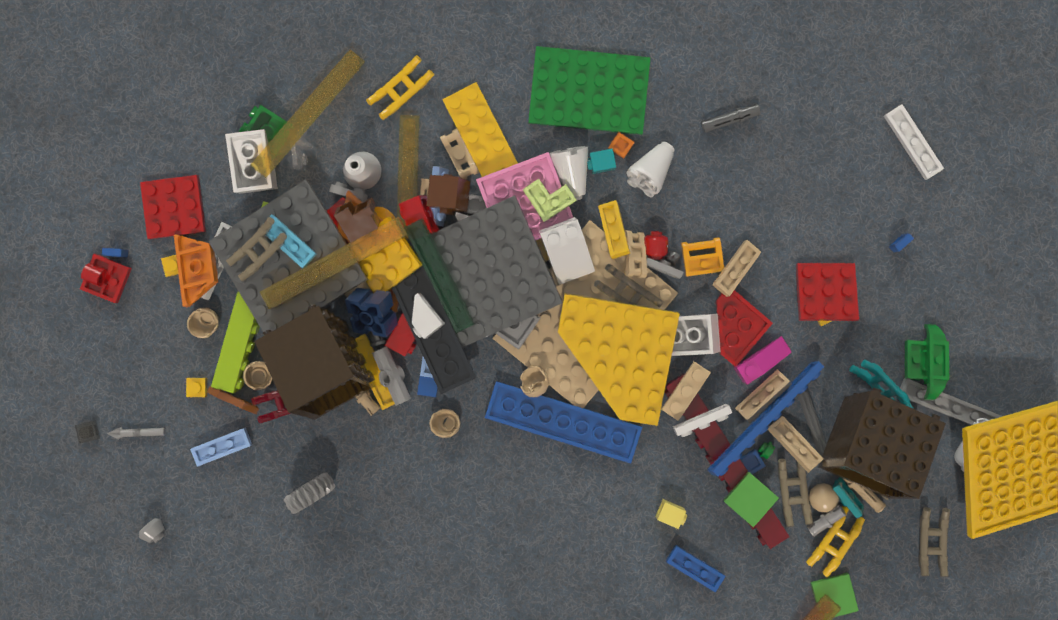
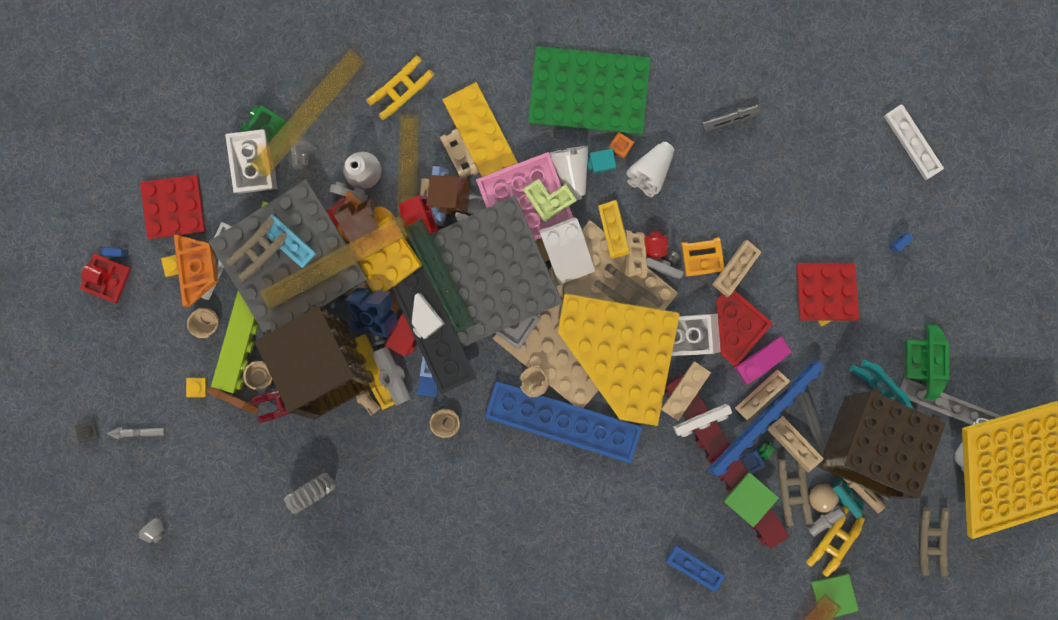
light blue plate [190,427,252,467] -> none
light yellow brick [655,499,687,529] -> none

